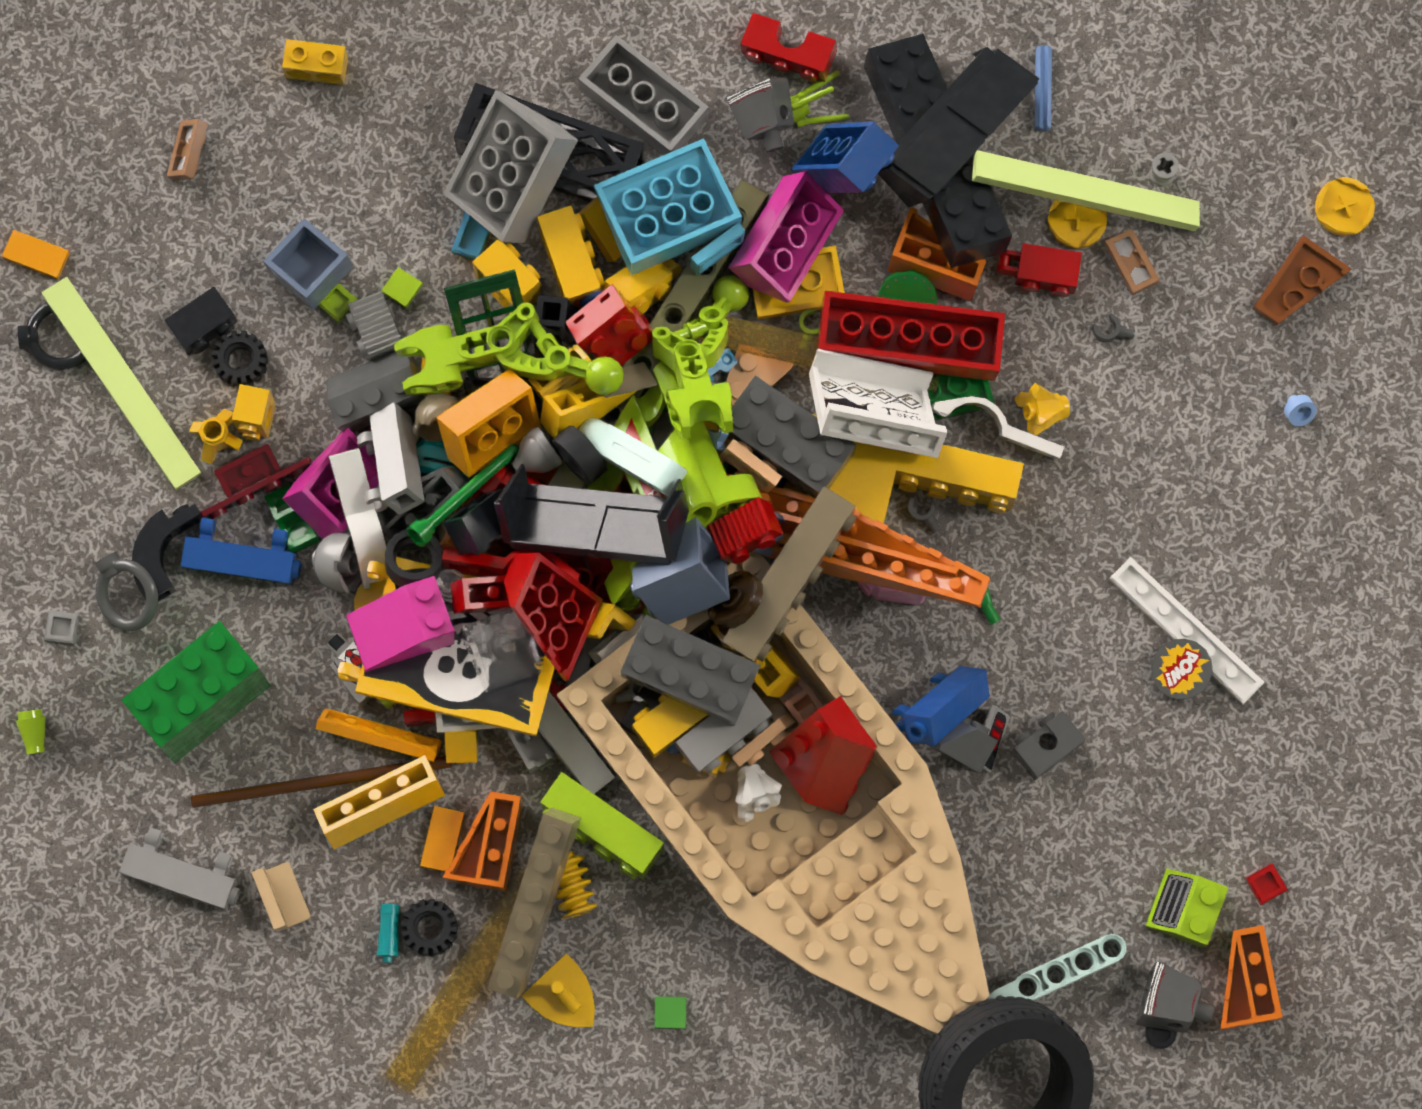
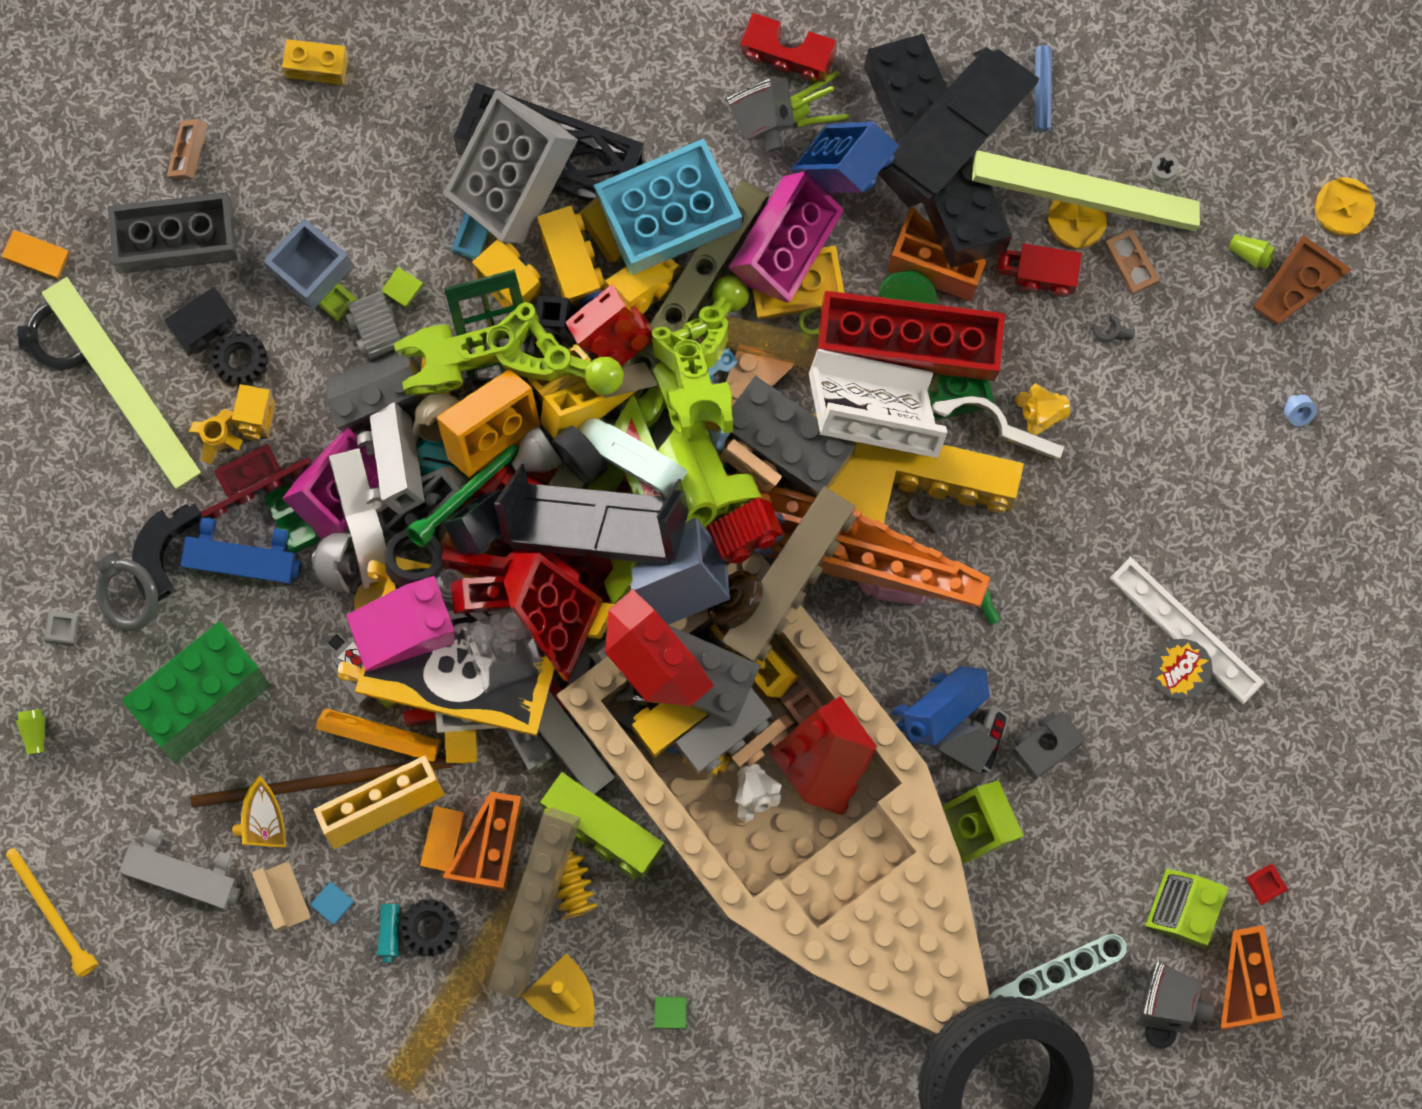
light grey brick [578,35,709,155] -> none
medium azure tile [690,222,745,275] -> none
none -> yellow piece [6,848,99,978]
none -> dark grey brick [108,192,238,274]
none -> shield [232,775,286,848]
none -> dark azure tile [310,881,355,925]
none -> red wedge [605,590,714,707]
none -> lime slope [942,780,1024,865]
none -> lime cone [1228,234,1276,270]

